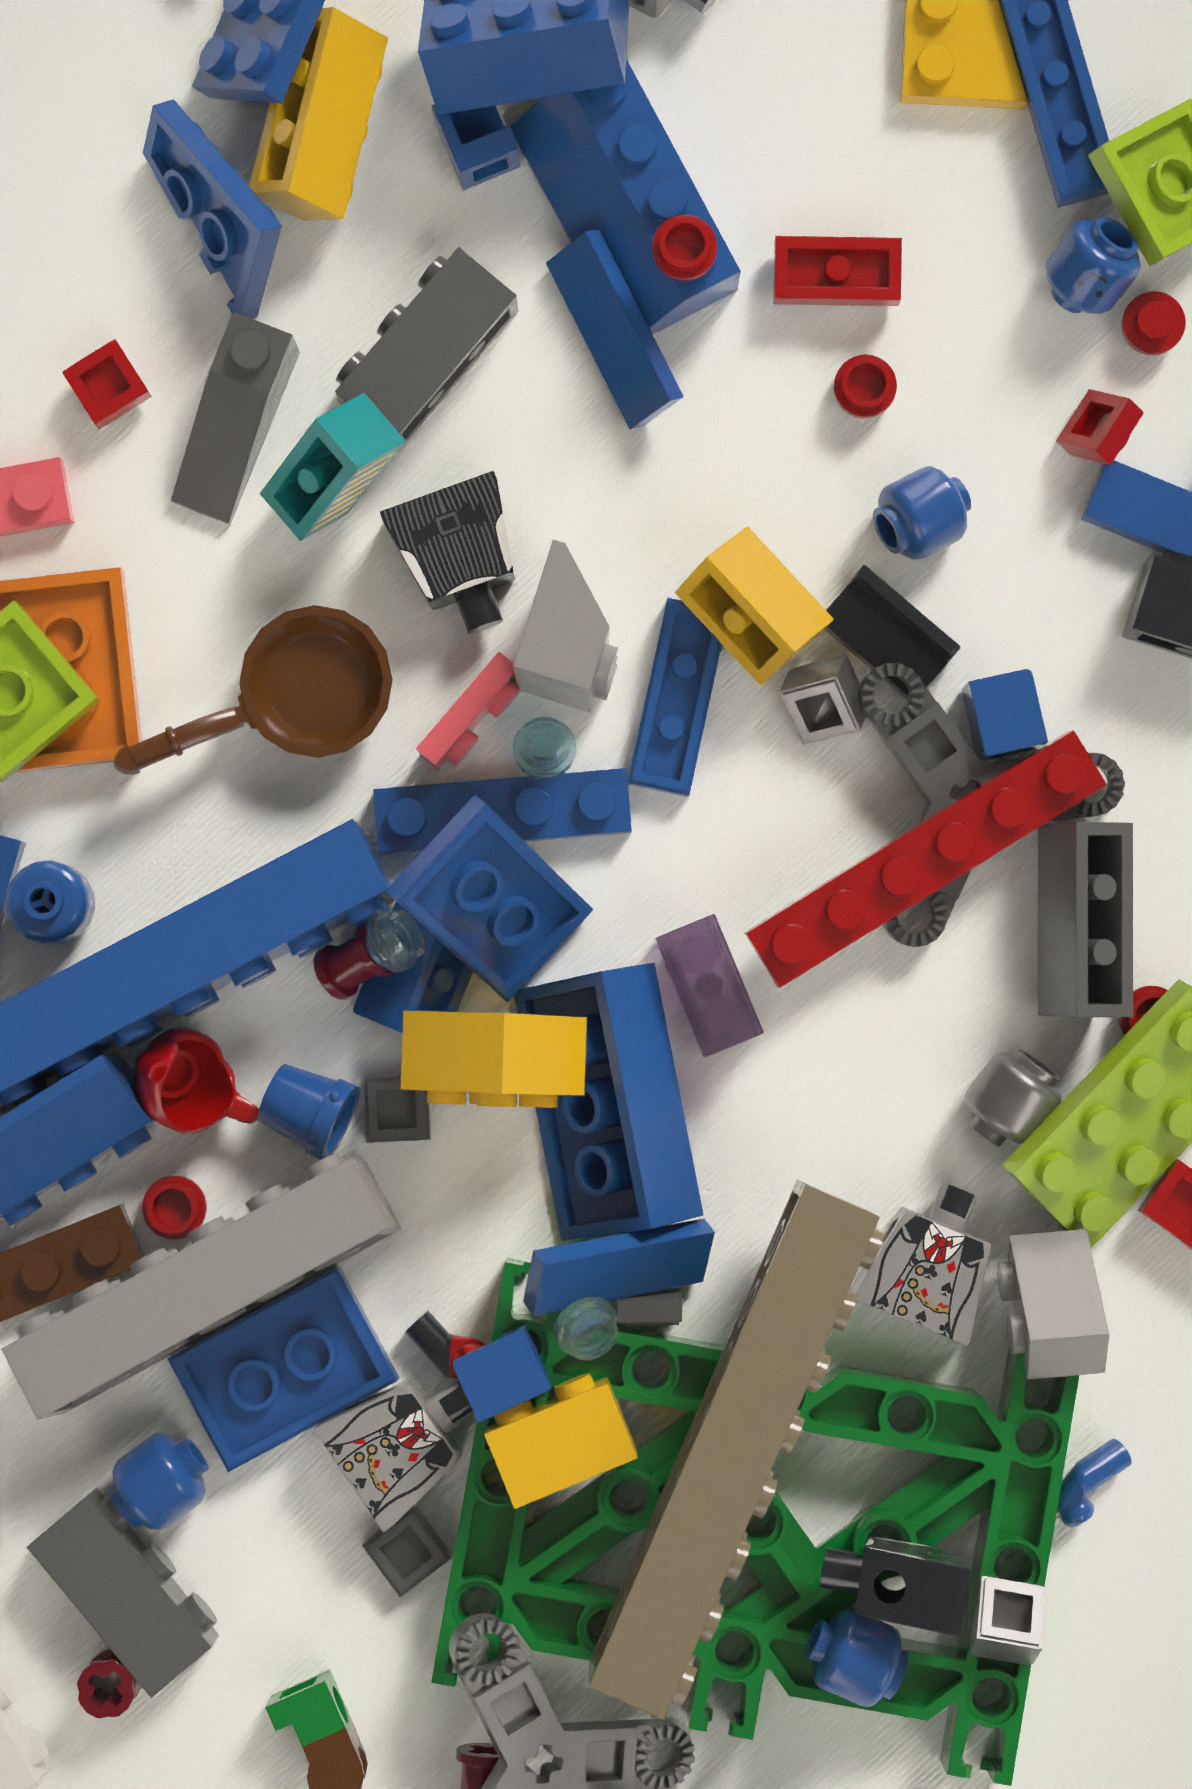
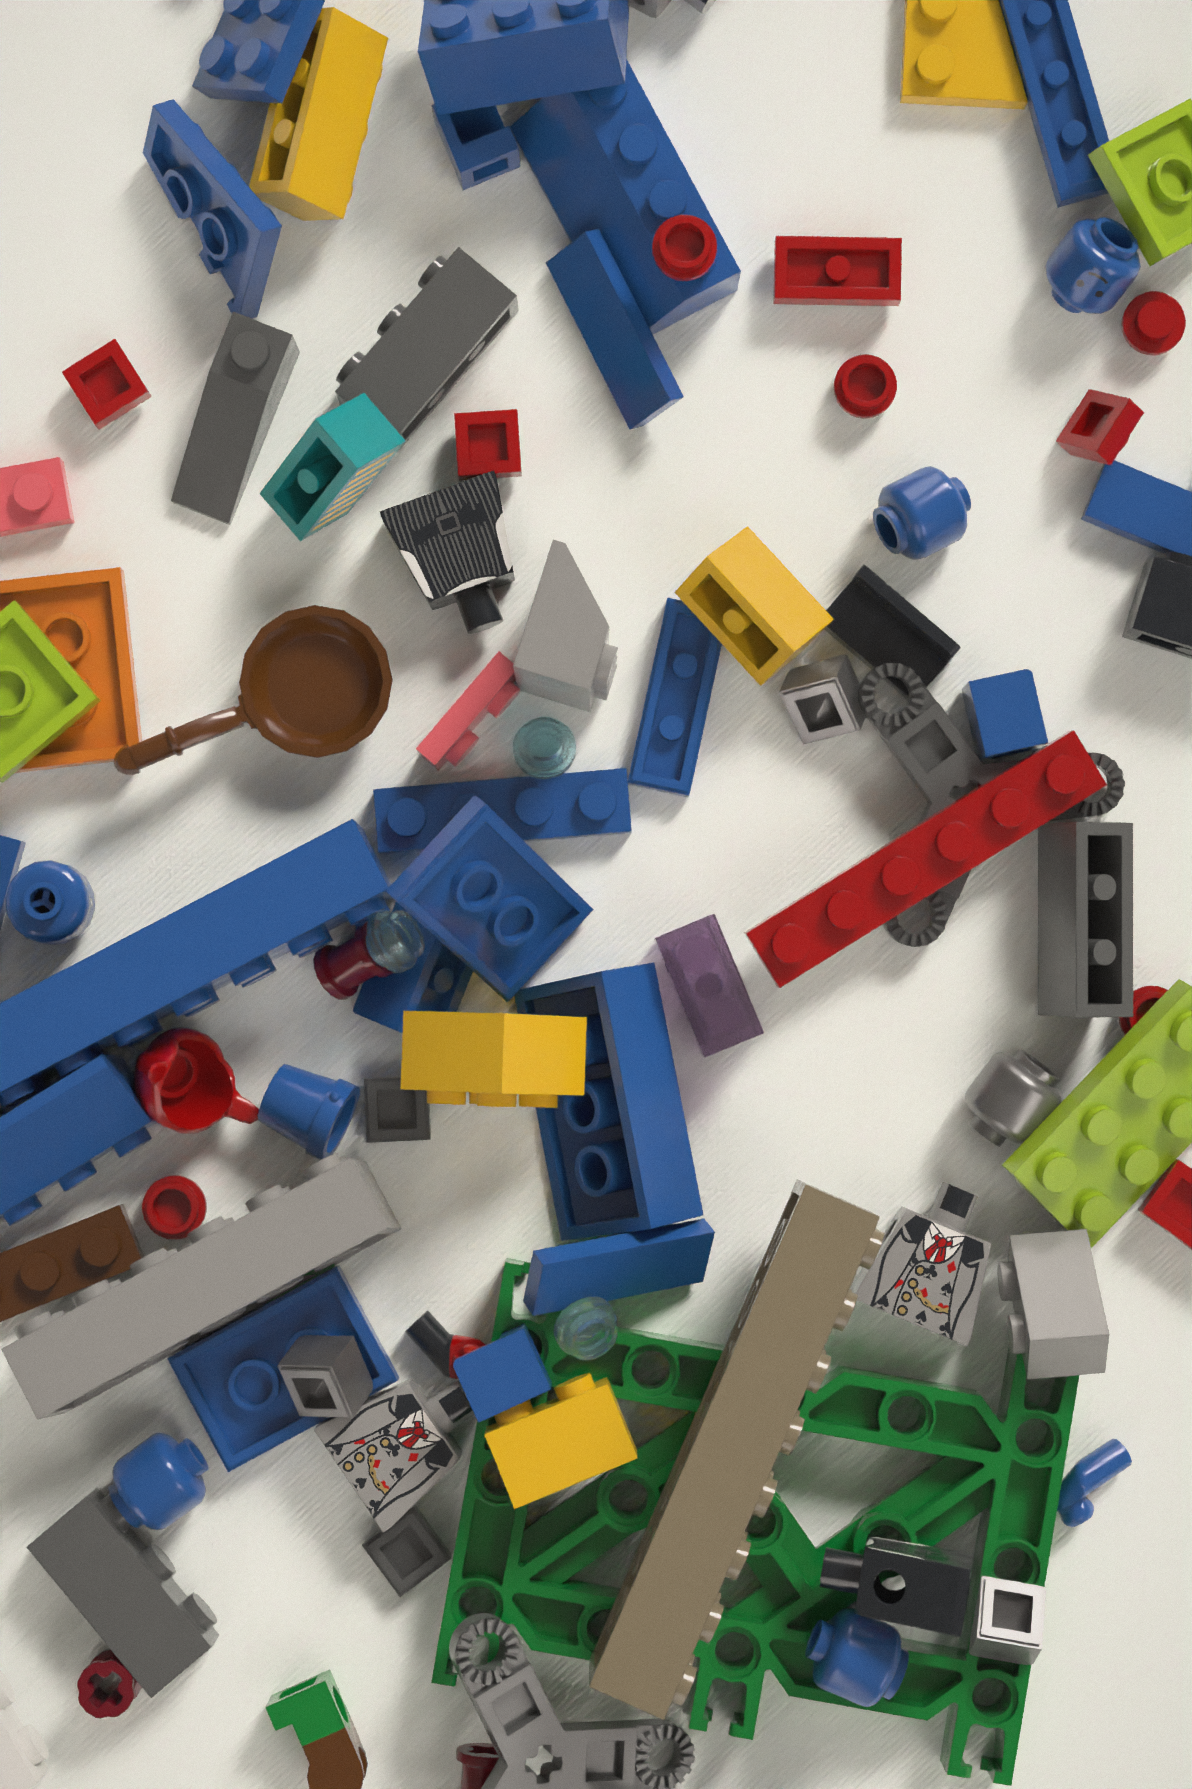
dark grey tile [617,1289,682,1326] -> none
none -> flat silver slope [278,1335,373,1418]
none -> red plate [454,409,522,481]

